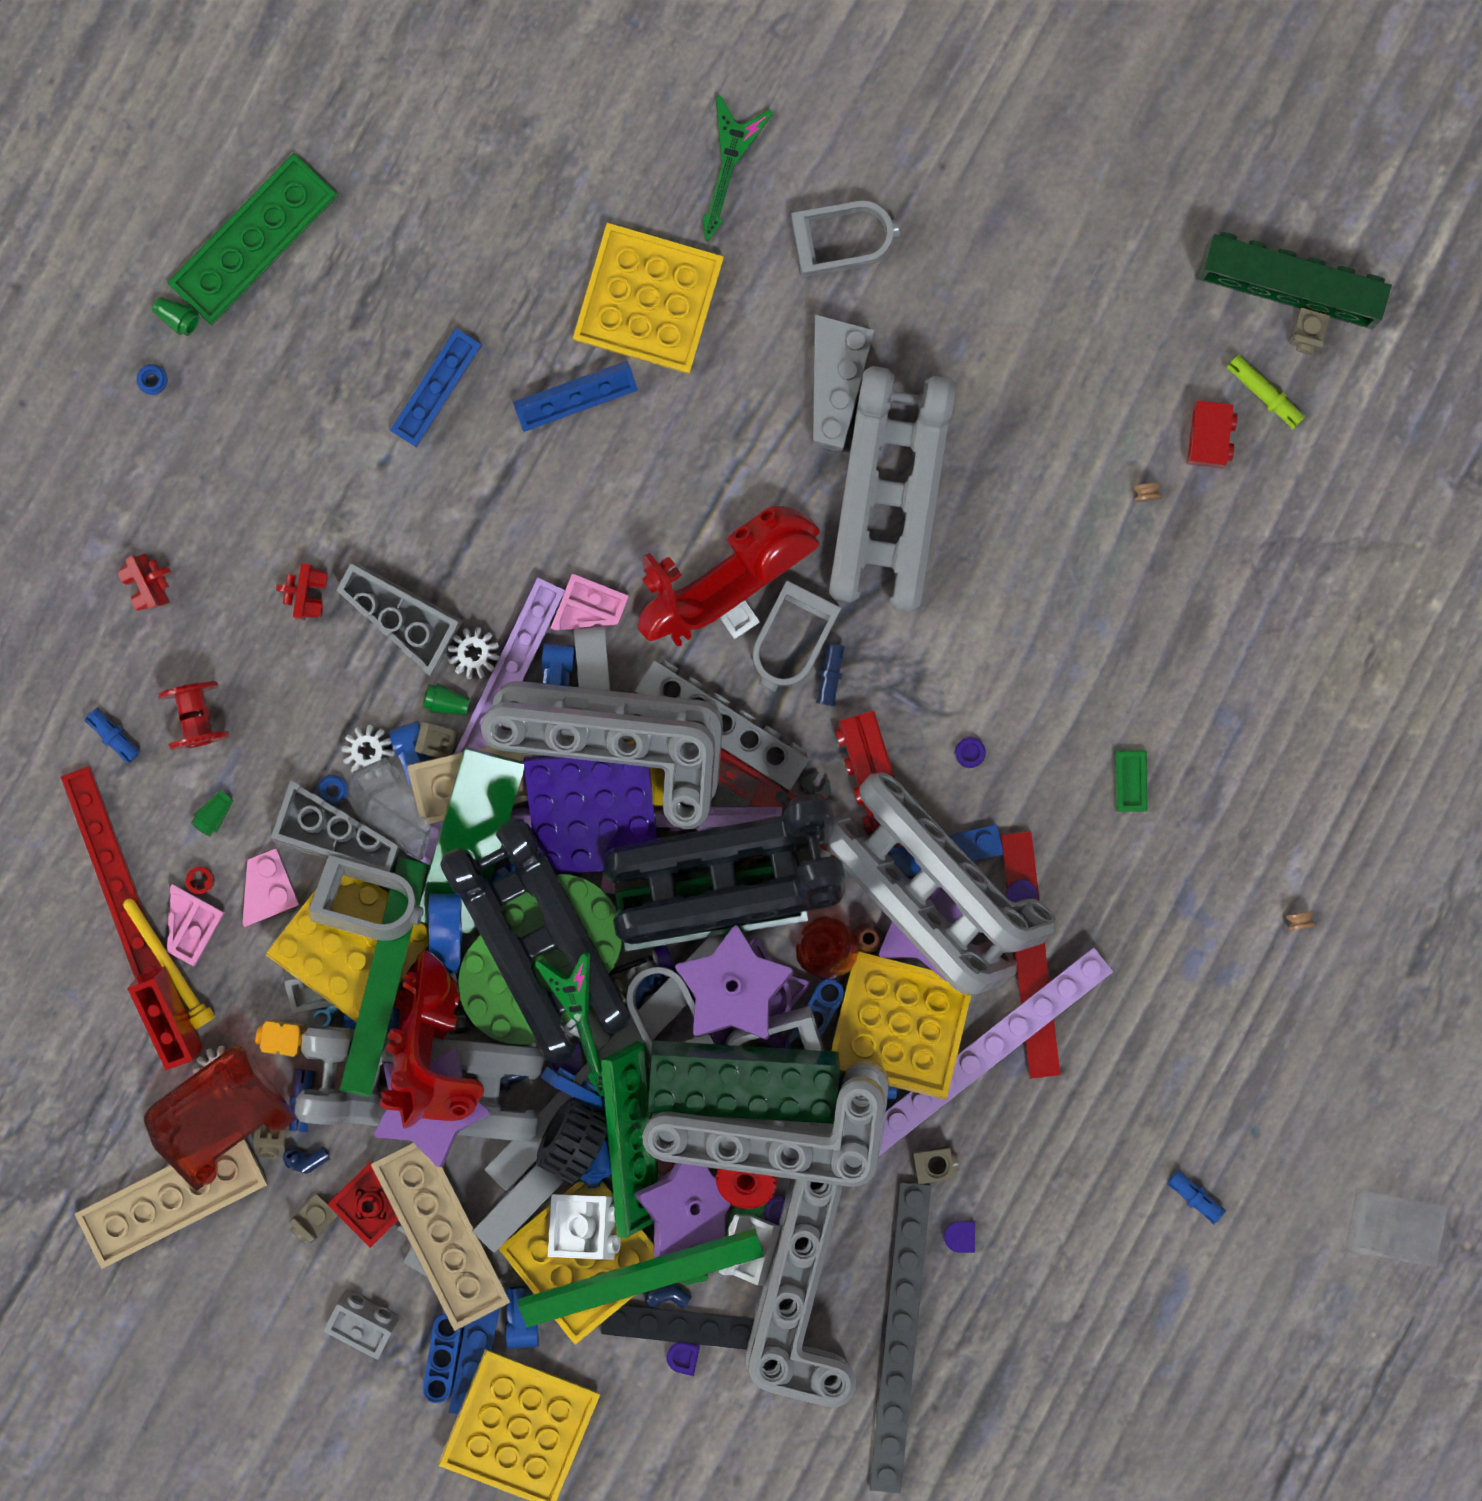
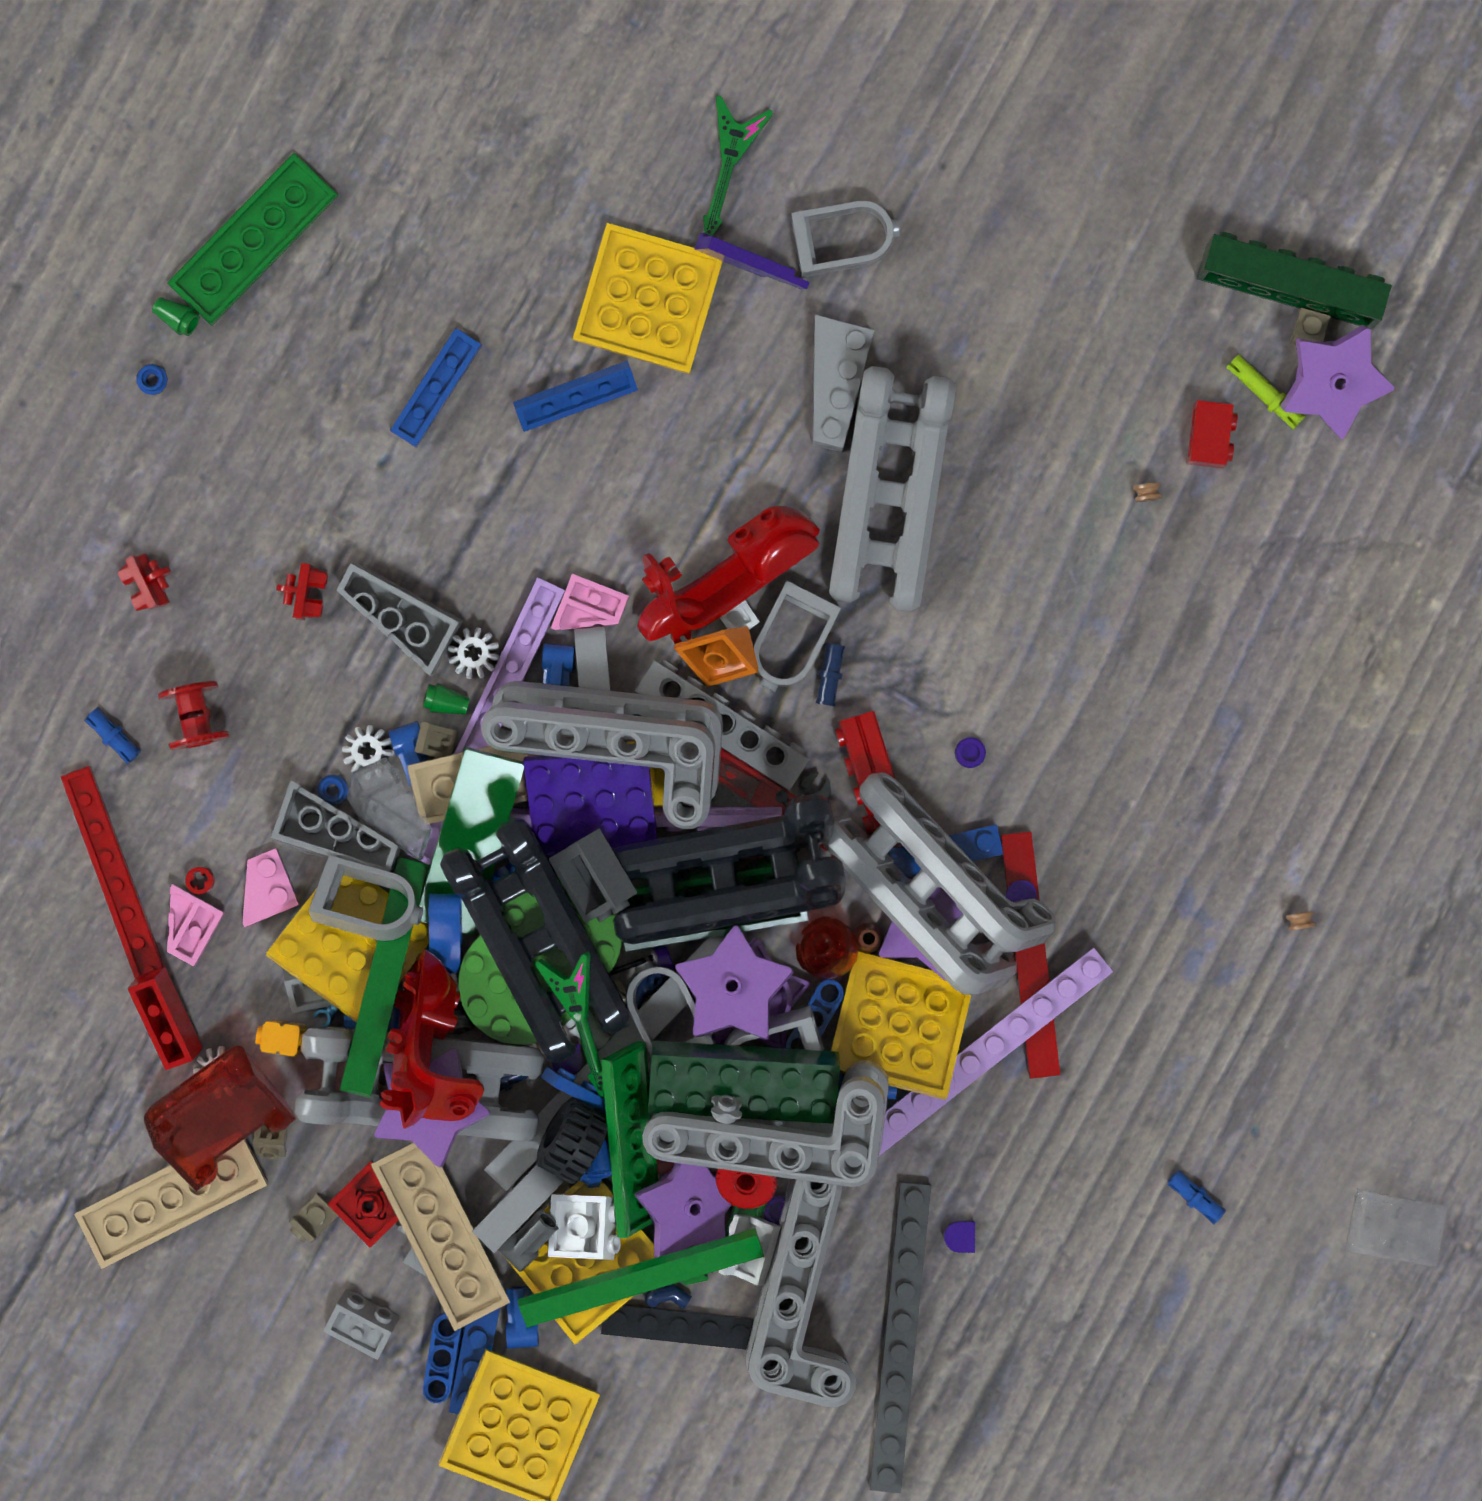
yellow piece [123,898,216,1030] -> none
green cone [190,790,234,837] -> none
dark blue arm [283,1147,331,1174] -> none
blue pin [289,1069,315,1132] -> none
dark purple tile [667,1342,700,1376] -> none
dark tan brick [912,1146,959,1184] -> none
green tile [1115,750,1148,812] -> none
none -> dark grey piece [499,1210,559,1272]
none -> dark grey window [548,829,637,923]
none -> orange slope [674,626,759,687]
none -> dark purple piece [694,233,809,290]
none -> light grey plate [711,1095,742,1124]
none -> medium lavender plate [1281,325,1394,439]

